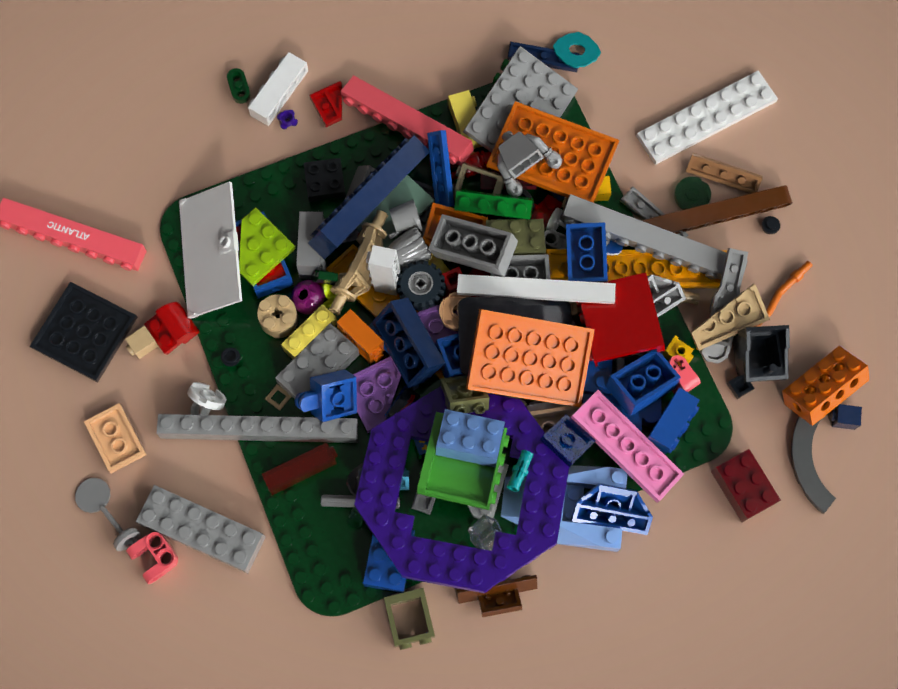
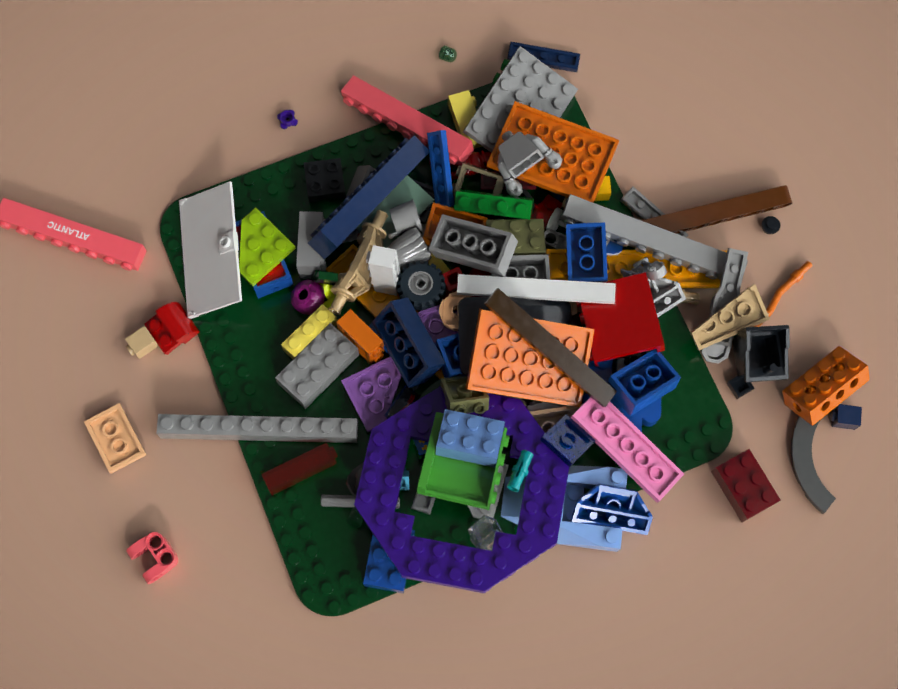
black plate [29,282,138,383] -> none
light grey piece [75,478,141,551] -> none
light grey brick [136,485,266,574] -> none
white tile [187,382,226,415] -> none
black plate [221,347,241,367] -> none
dark green plate [227,68,251,104] -> none
white brick [248,52,308,126] -> none
tan brick [257,295,298,338] -> none
tan tile [265,384,291,410] -> none
blue brick [295,369,357,422] -> none
red wing [309,81,342,127] -> none
olive window [384,588,435,650] -> none
reddish brown bracket [457,575,538,617] -> none
teal piece [553,32,601,68] -> none
white plate [636,70,778,165] -> none
blue brick [647,387,700,455] -> none
yellow brick [663,335,694,366] -> none
coral piece [668,355,701,394] -> none
clear green tile [674,176,711,210] -> none
medium nougat plate [686,153,763,193] -> none
none -> clear green piece [439,45,457,63]
none -> dark brown tile [484,288,617,407]
none -> light grey piece [620,257,667,280]

